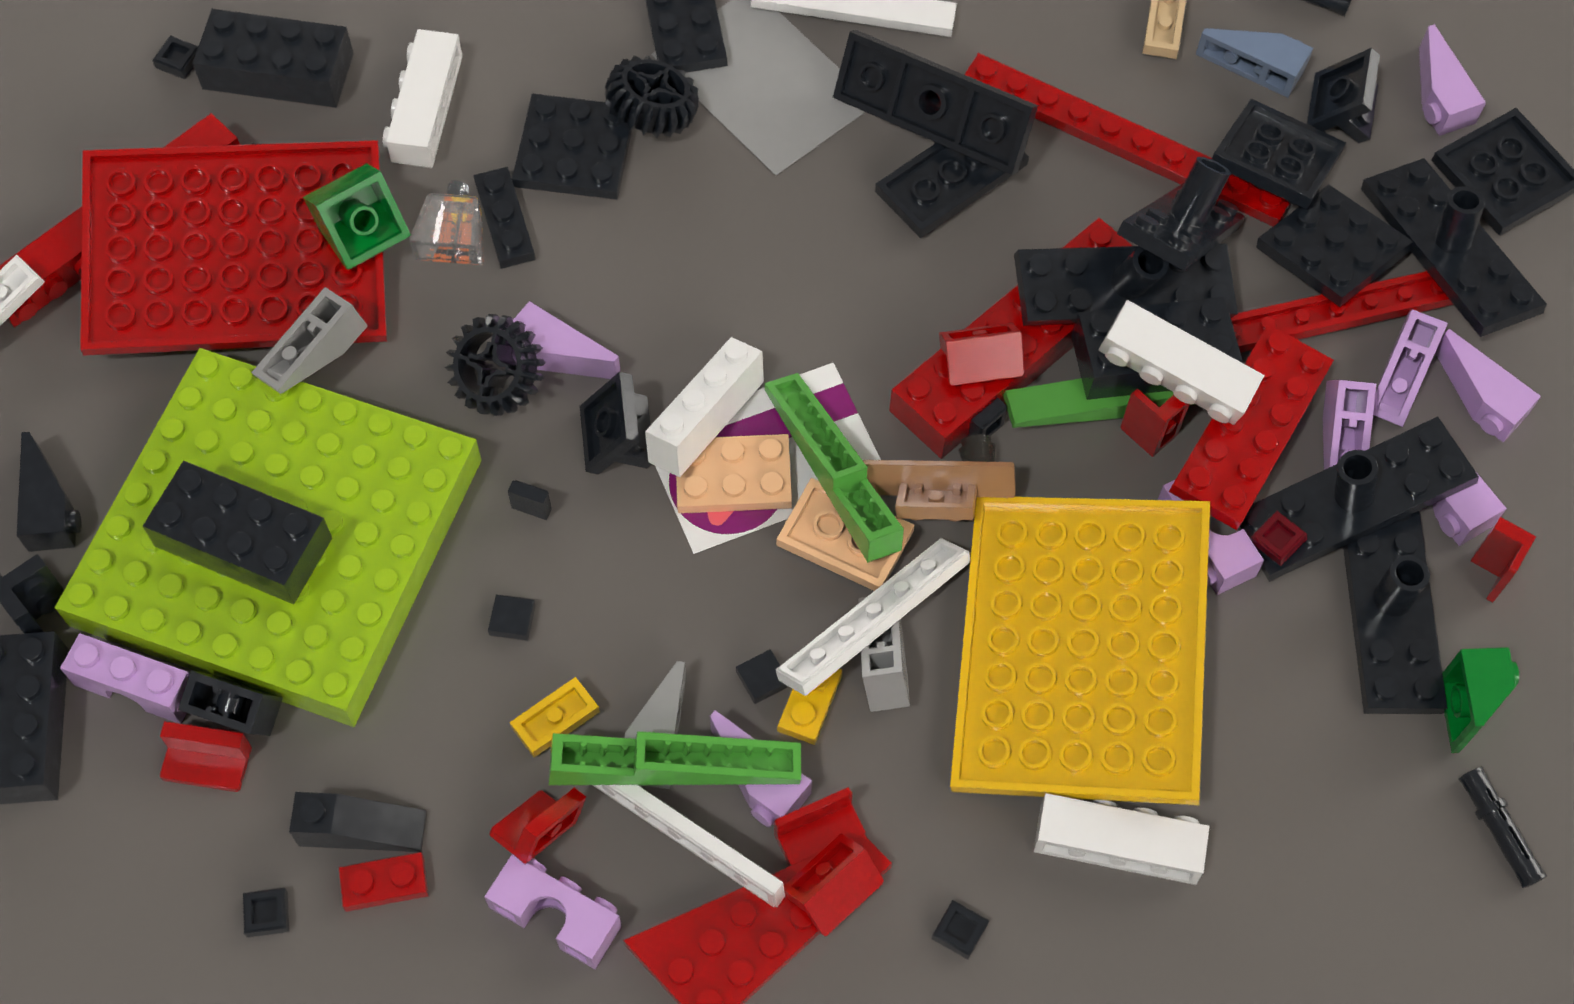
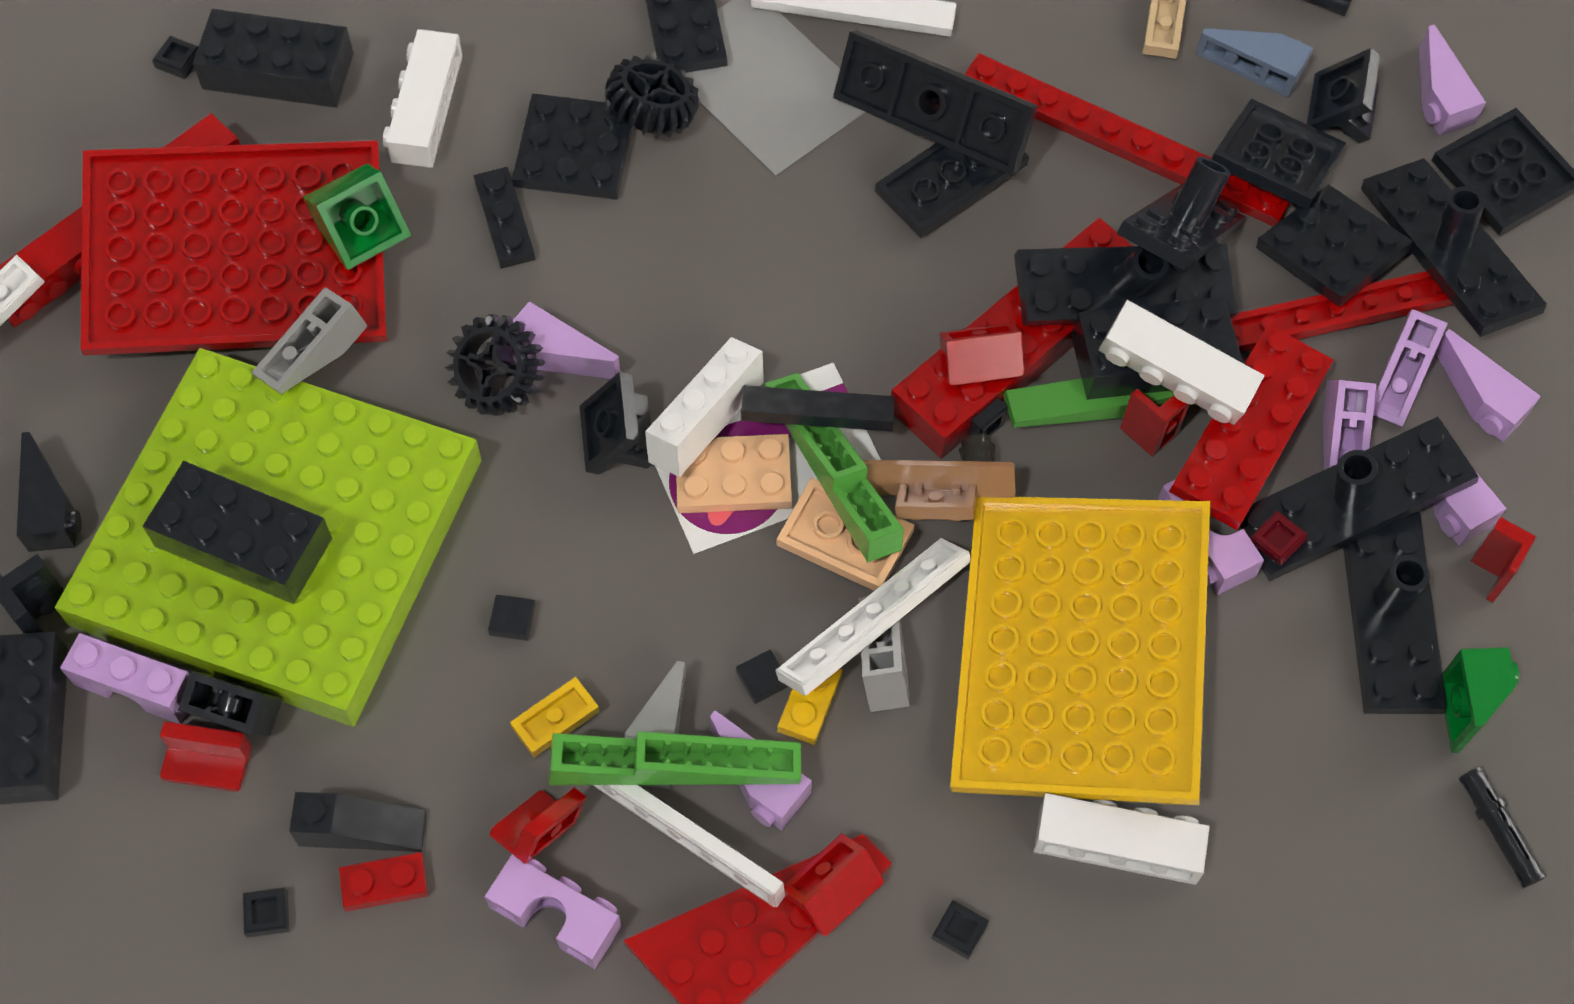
clear torso [410,181,484,265] -> none
black tile [508,480,552,520] -> none
red panel [774,787,866,866] -> none
none -> black tile [741,385,894,431]

